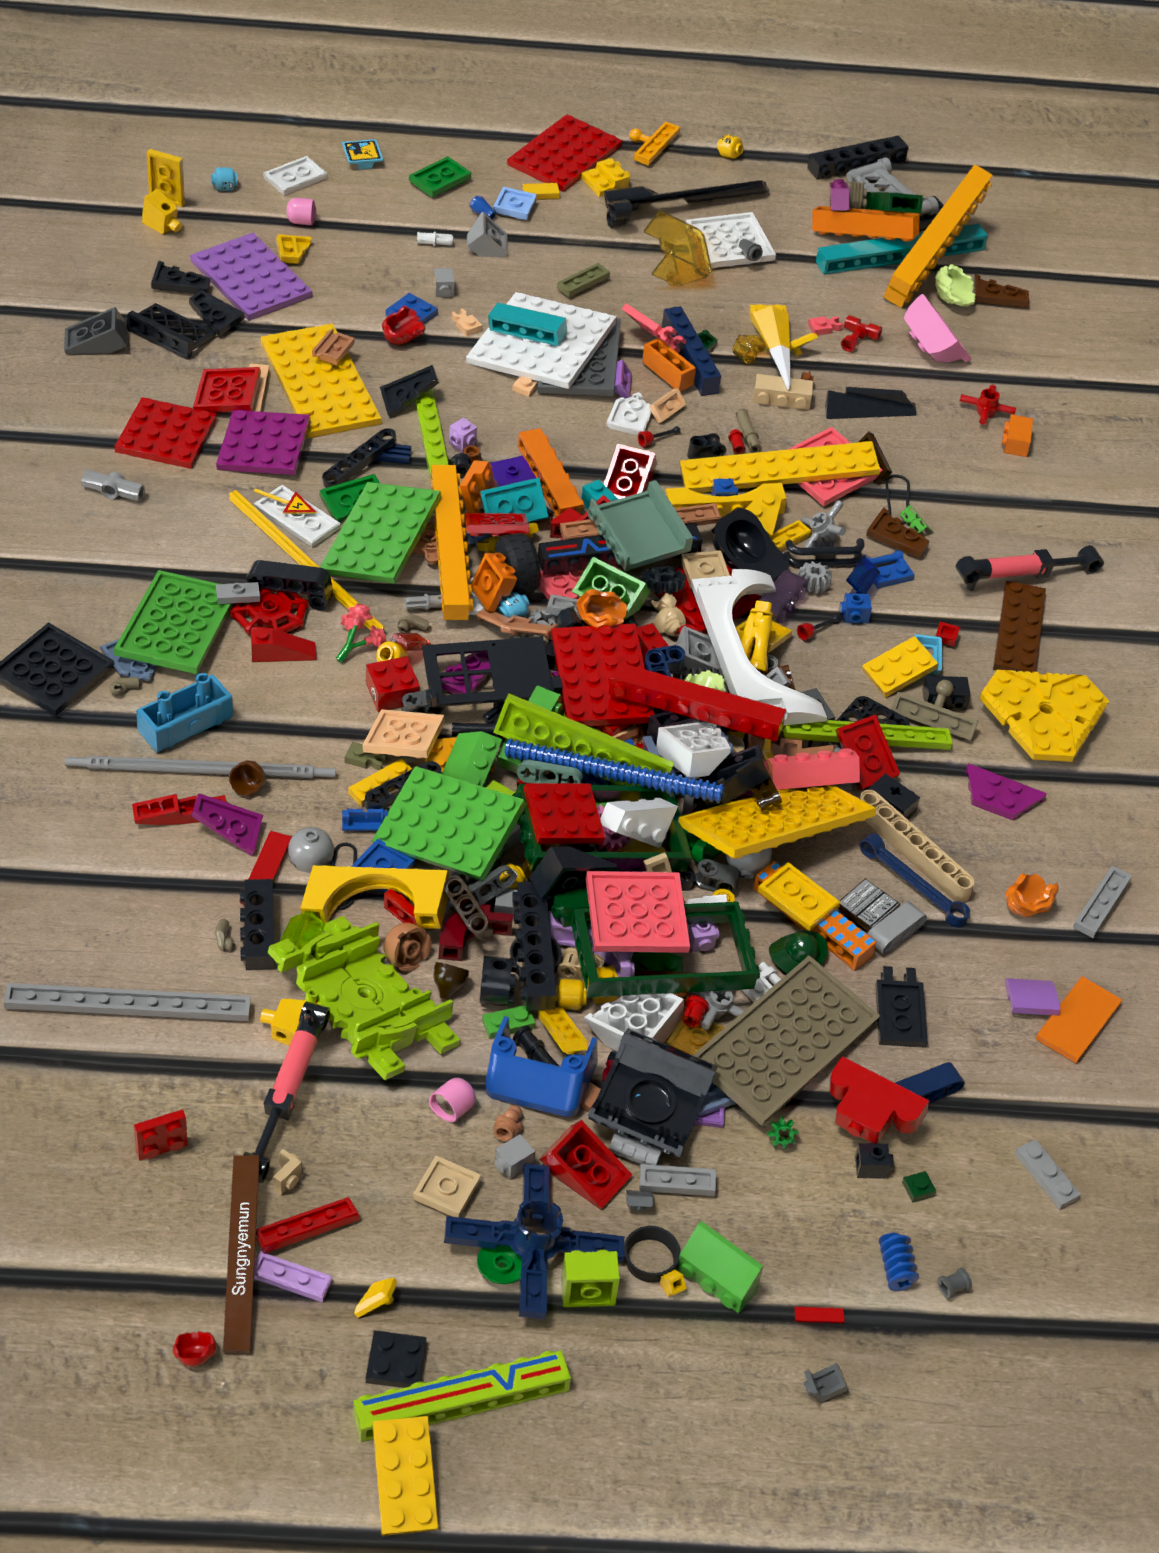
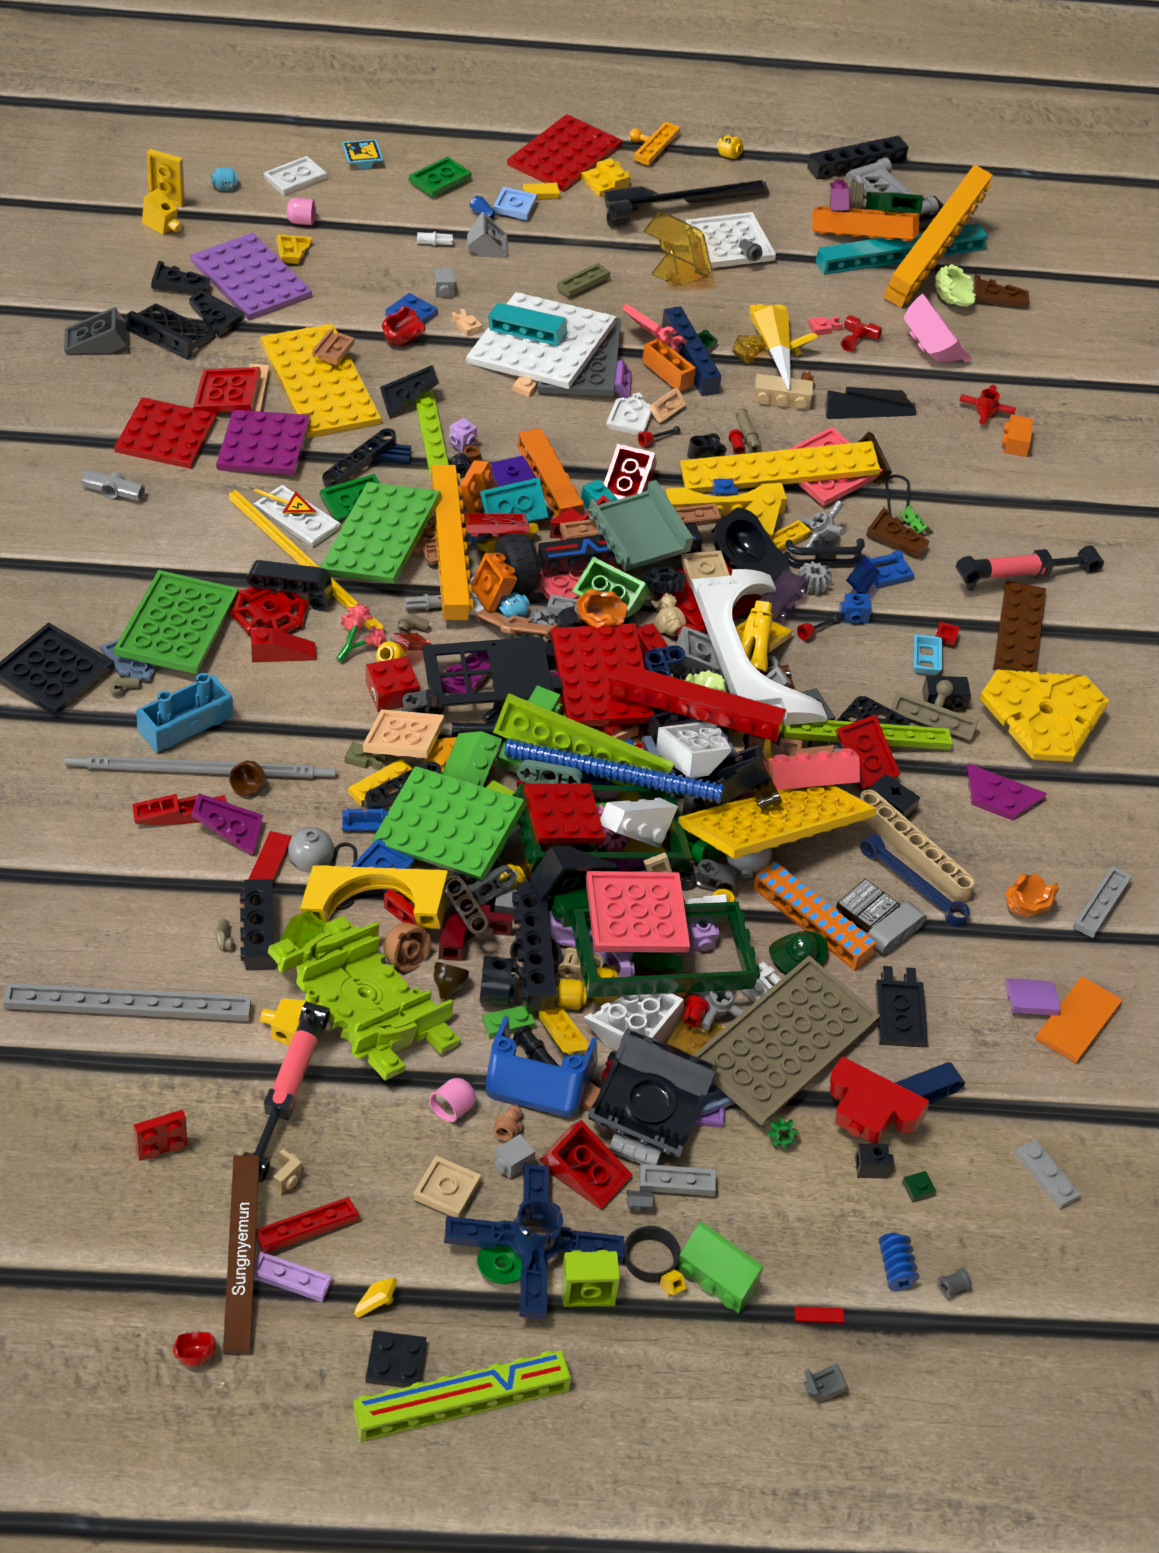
light grey plate [216,582,260,604] -> none
yellow plate [372,1416,438,1536] -> none
yellow tile [758,862,840,931] -> none
yellow plate [862,636,938,698] -> none

